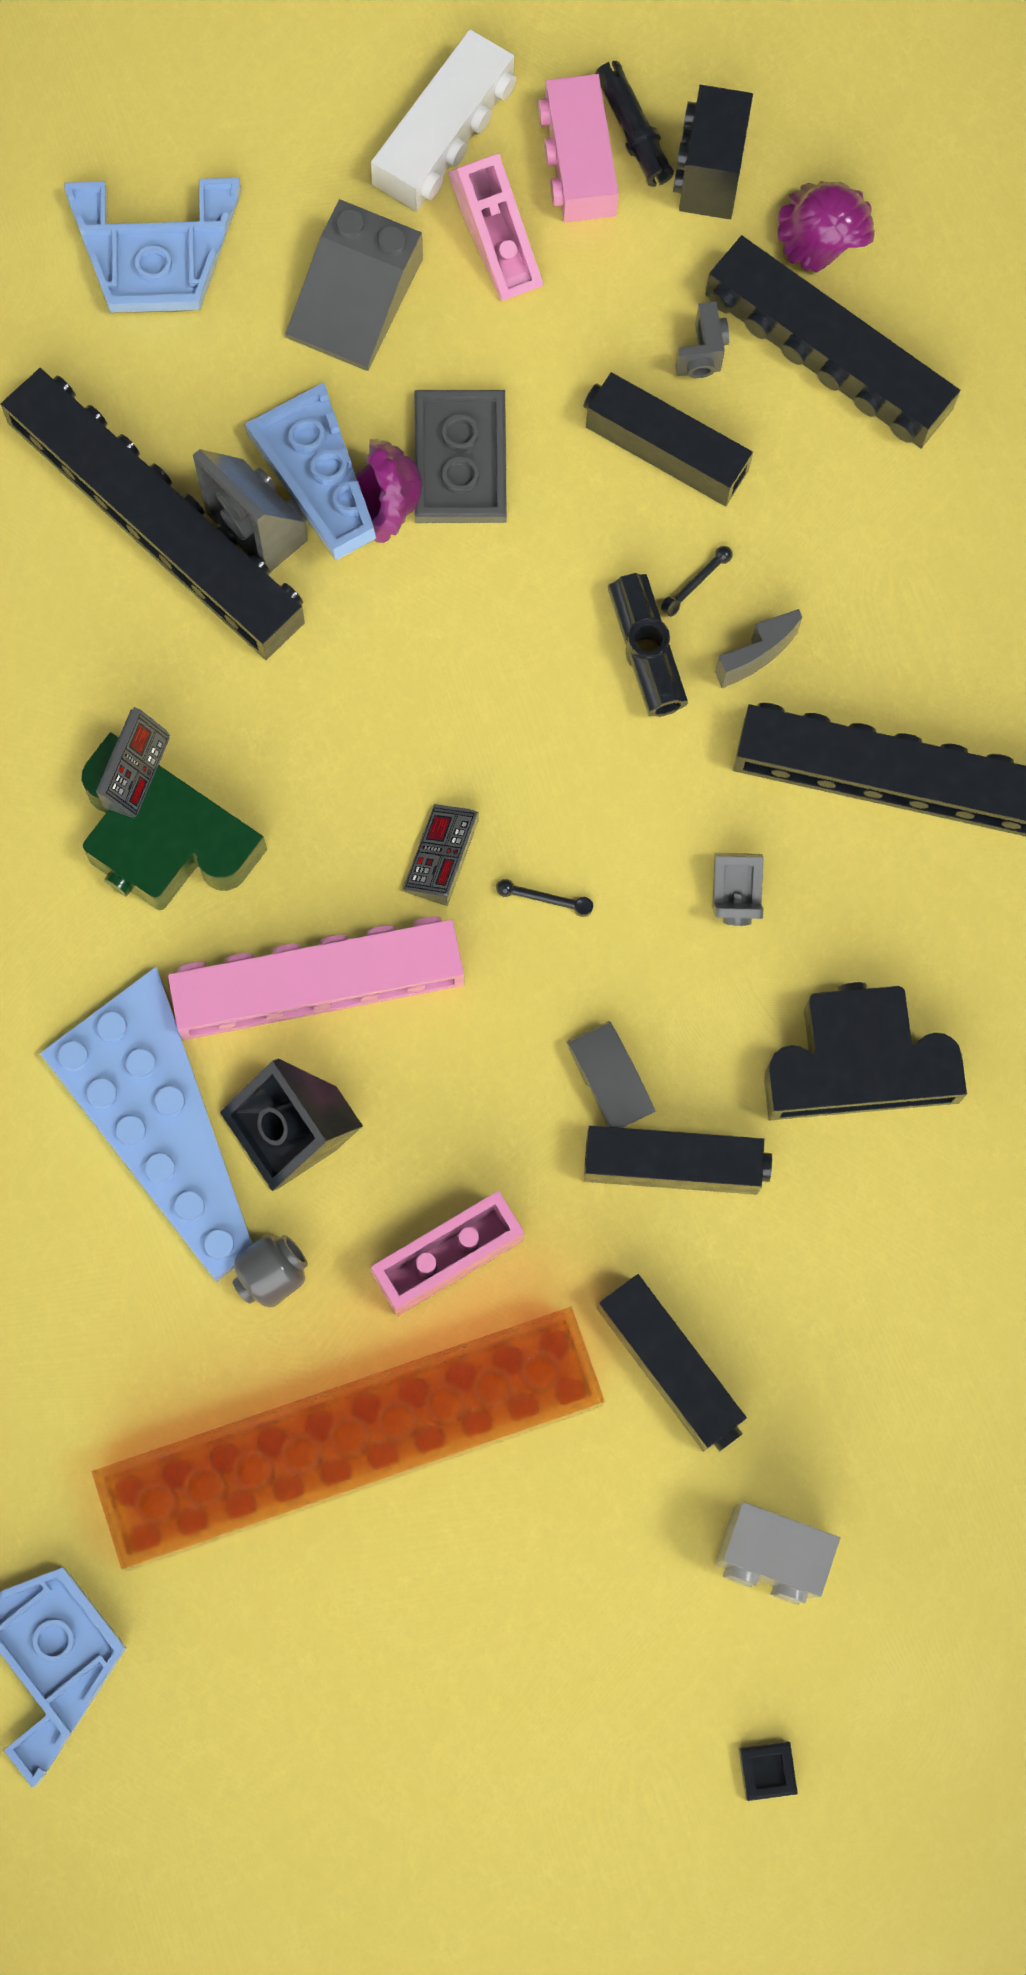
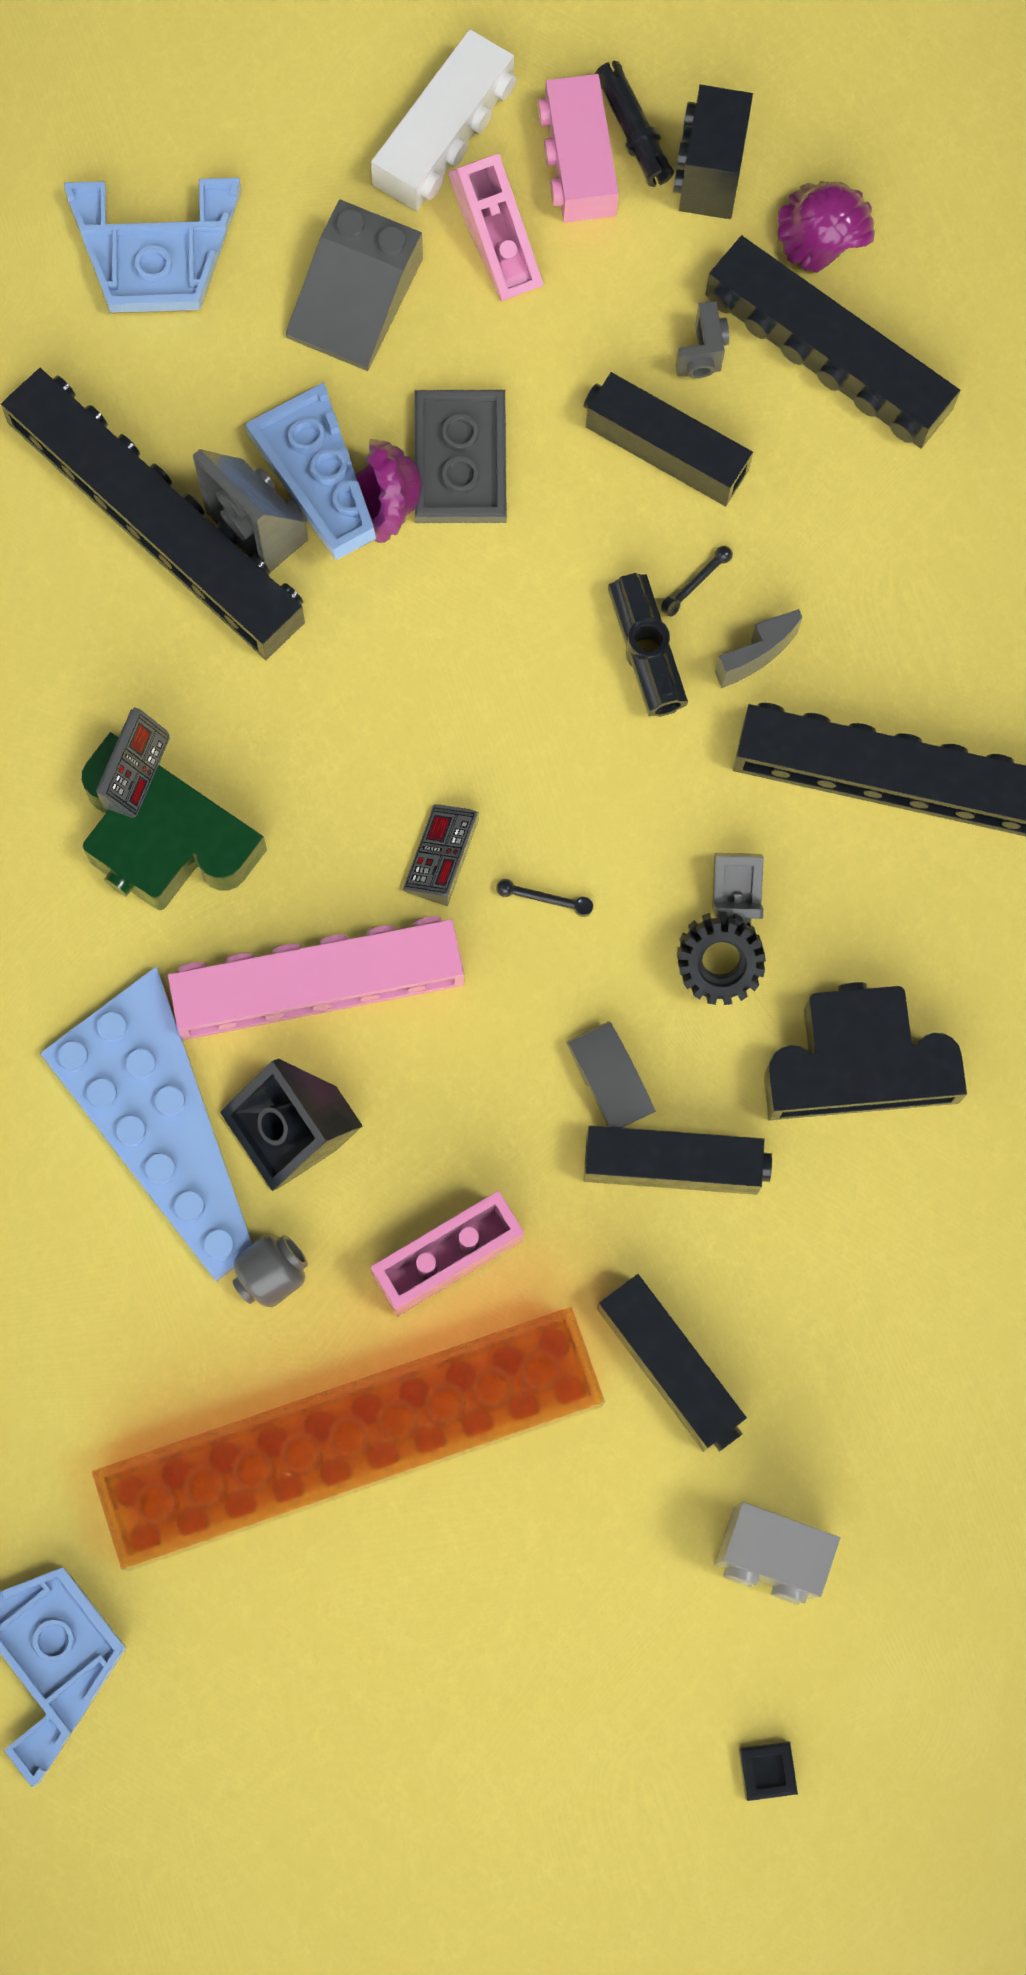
none -> black tyre [677,911,766,1005]

